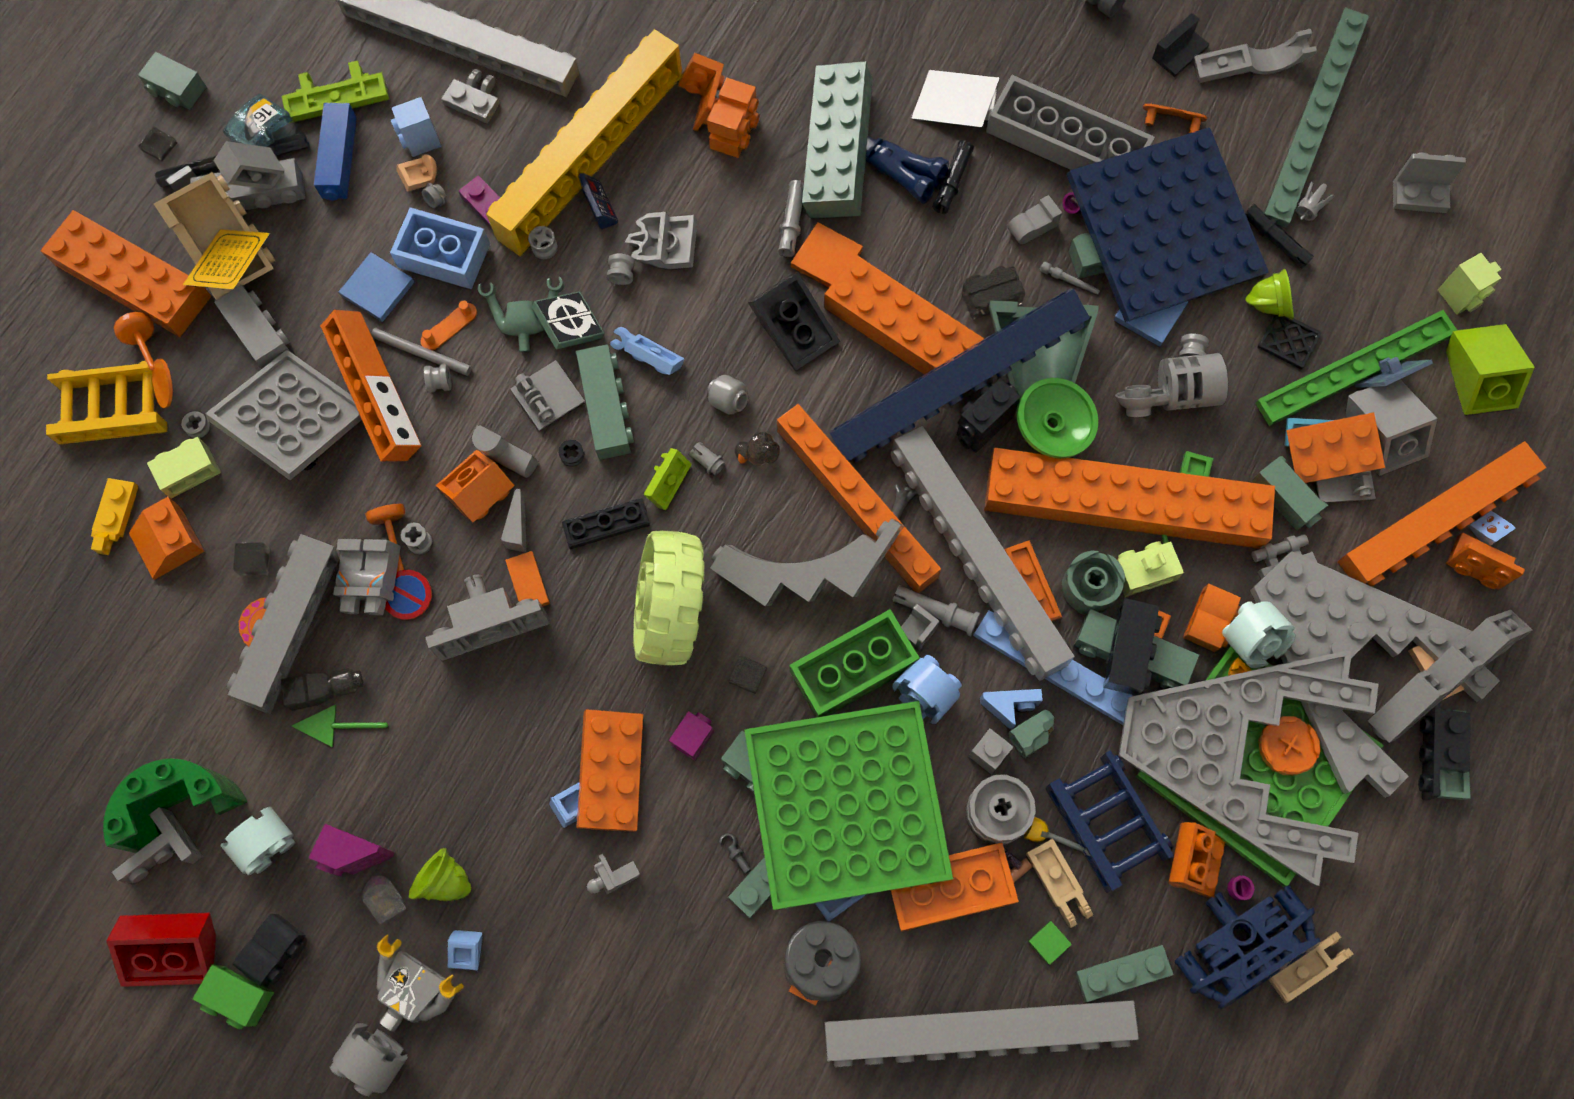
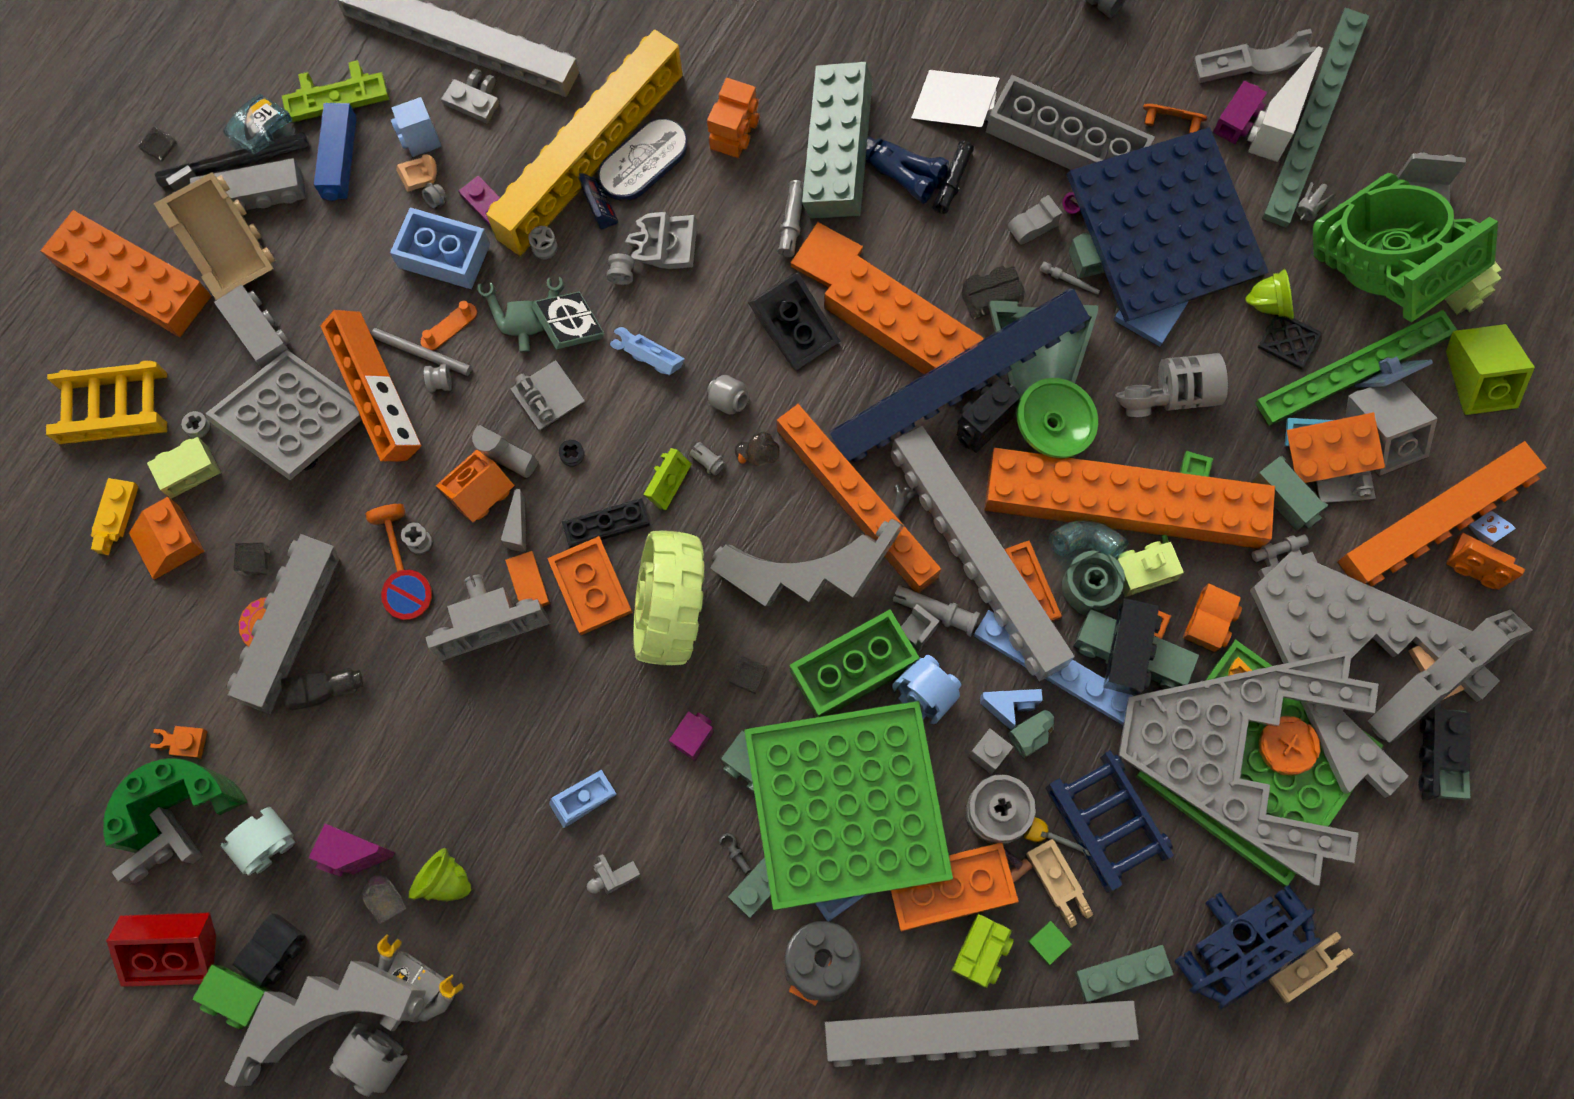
orange piece [114,312,173,408] -> none
sand green brick [138,52,207,110] -> none
yellow sticker [183,229,270,289] -> none
light grey brick [213,141,285,189] -> none
bright green piece [292,704,388,747] -> none
light grey hips [333,539,401,615] -> none
medium blue tile [339,252,415,322] -> none
light blue slope [448,930,482,970] -> none
sand green brick [576,344,634,460] -> none
orange plate [576,709,643,832] -> none
orange bracket [678,53,725,131] -> none
black panel [1152,13,1210,77] -> none
orange brick [1168,822,1225,898] -> none
light grey wheel [1179,334,1209,357] -> none
light aqua brick [1222,601,1296,668] -> none
magenta hinge [1227,876,1254,901] -> none
black pin [1245,204,1314,269] -> none
none -> orange plate [150,726,207,759]
none -> light grey arch [224,961,426,1087]
none -> orange plate [547,536,633,636]
none -> white tile [598,118,687,200]
none -> lime brick [951,914,1014,988]
none -> clear light blue cylinder [1049,521,1129,559]
none -> magenta brick [1213,80,1267,144]
none -> white slope [1247,47,1323,162]
none -> bright green brick [1313,173,1498,322]

